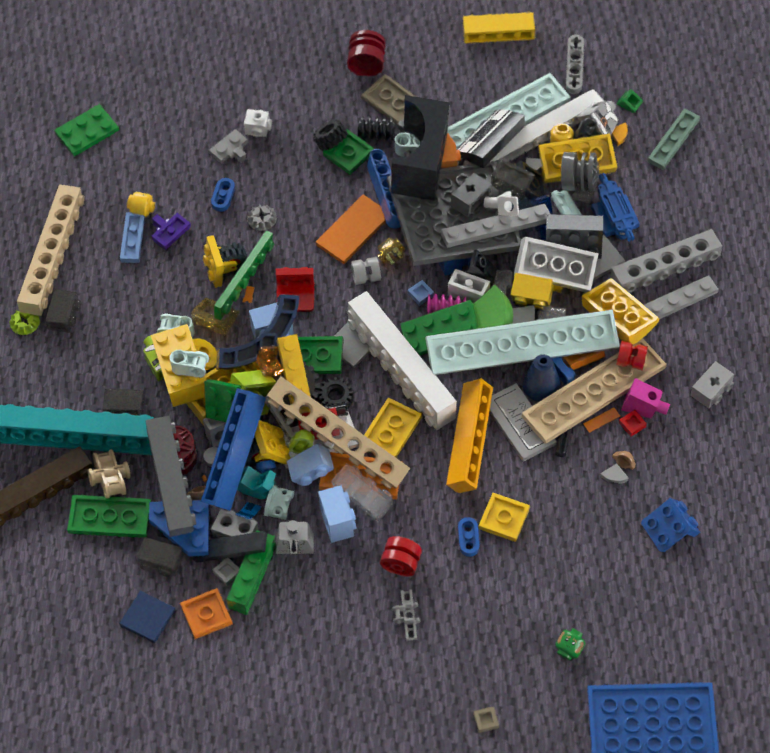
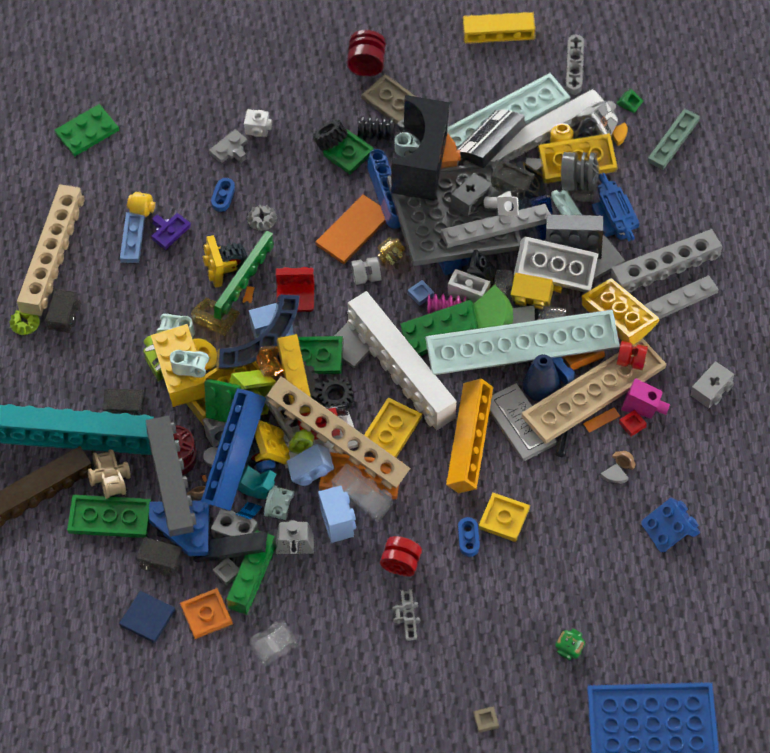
none -> clear brick [250,621,298,667]

